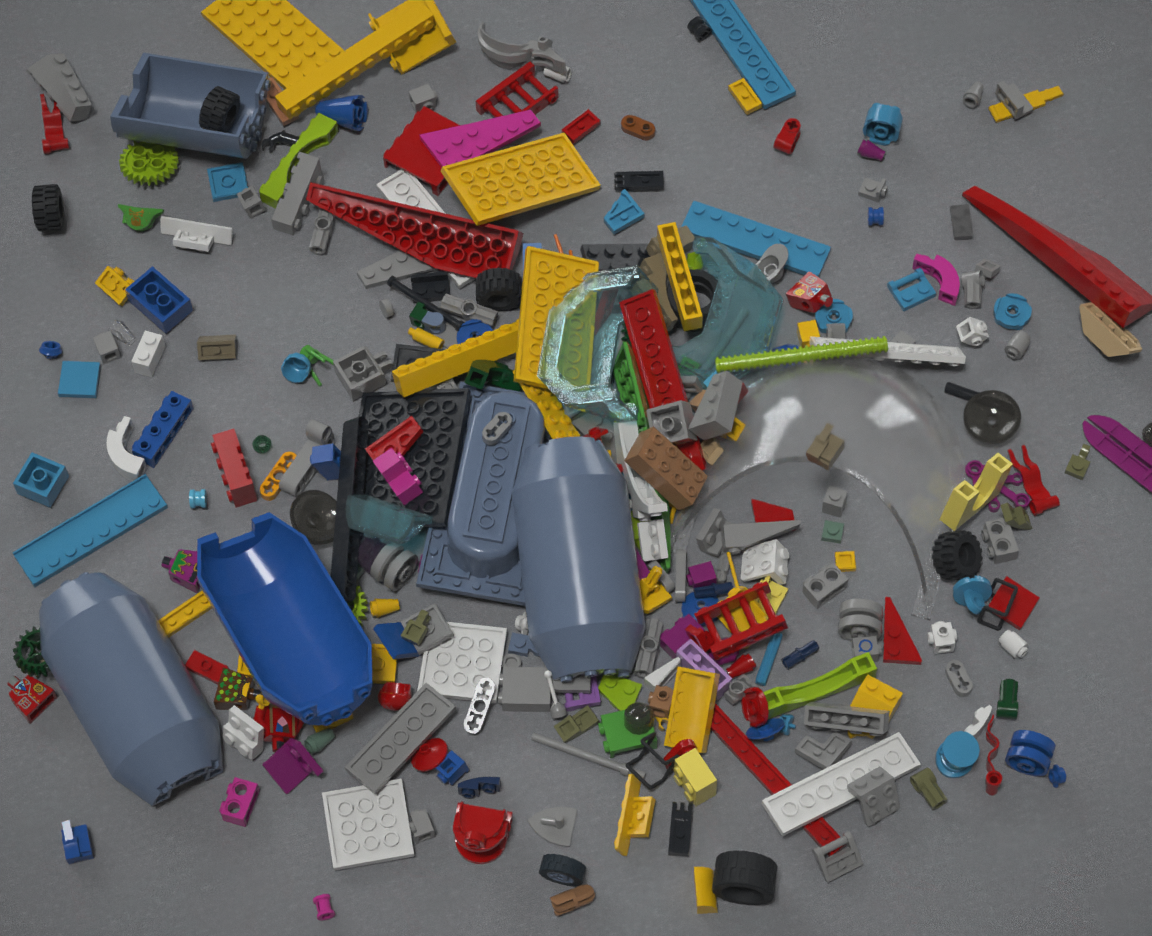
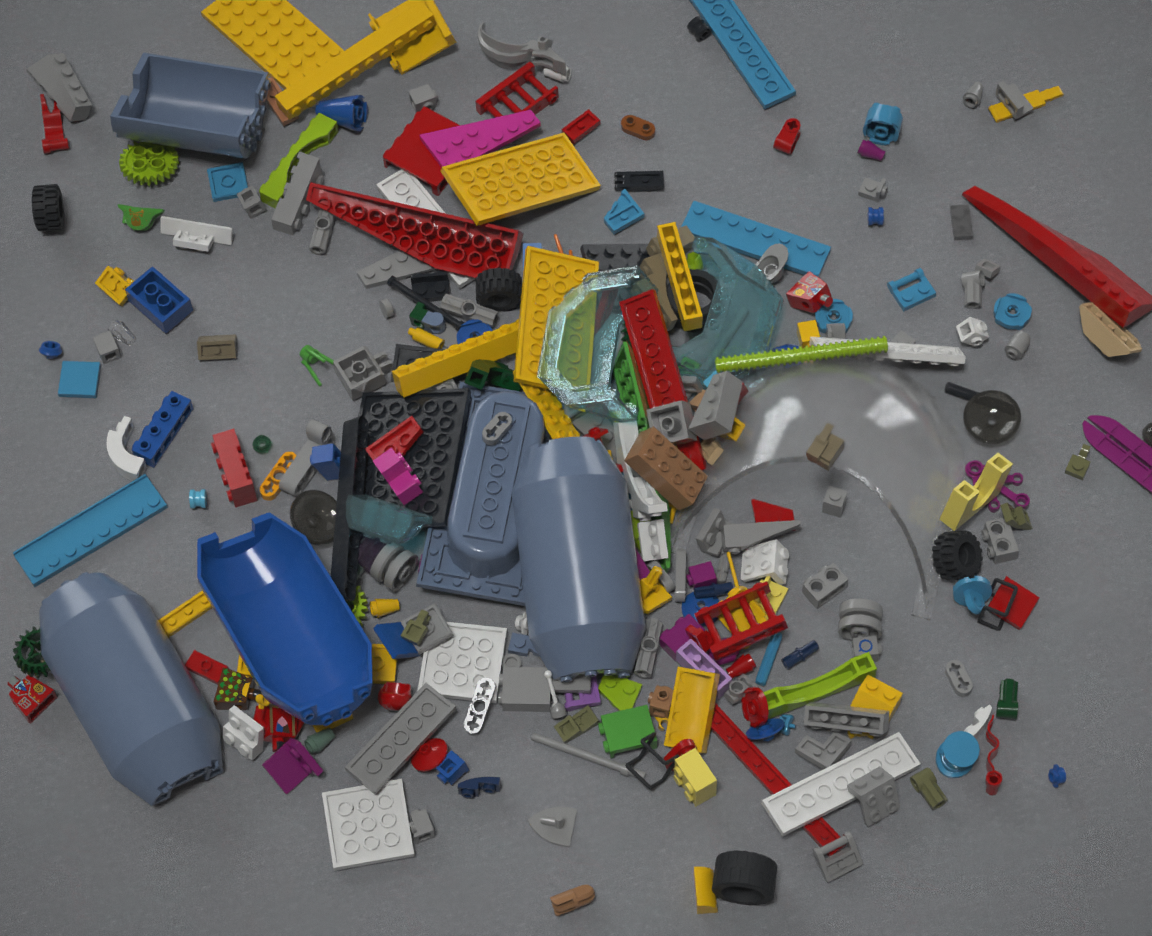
dark azure brick [13,452,69,508] -> none
blue piece [61,820,94,864] -> none
white brick [131,331,166,377] -> none
magenta torso [161,549,200,593] -> none
black tyre [199,86,240,133] -> none
dark pink brick [219,777,260,827] -> none
black piece [261,130,299,153] -> none
dark azure hair [281,352,311,383] -> none
dark pink bush [313,894,335,921] -> none
red animal [453,801,513,864] -> none
black wheel [539,854,587,887] -> none
yellow bracket [614,774,655,856] -> none
clear smoke hair [624,702,654,735] -> none
white slope [644,657,681,692] -> none
black hinge [668,802,693,857] -> none
yellow plate [728,78,762,115] -> none
sand green plate [821,520,844,544] -> none
yellow tile [835,551,856,572] -> none
red wing [883,597,922,665] -> none
dark pink arch [912,254,960,306] -> none
white brick [927,621,957,654] -> none
white brick [999,630,1029,659] -> none
blue wheel [1005,730,1056,776] -> none
red flag [1007,445,1060,516] -> none

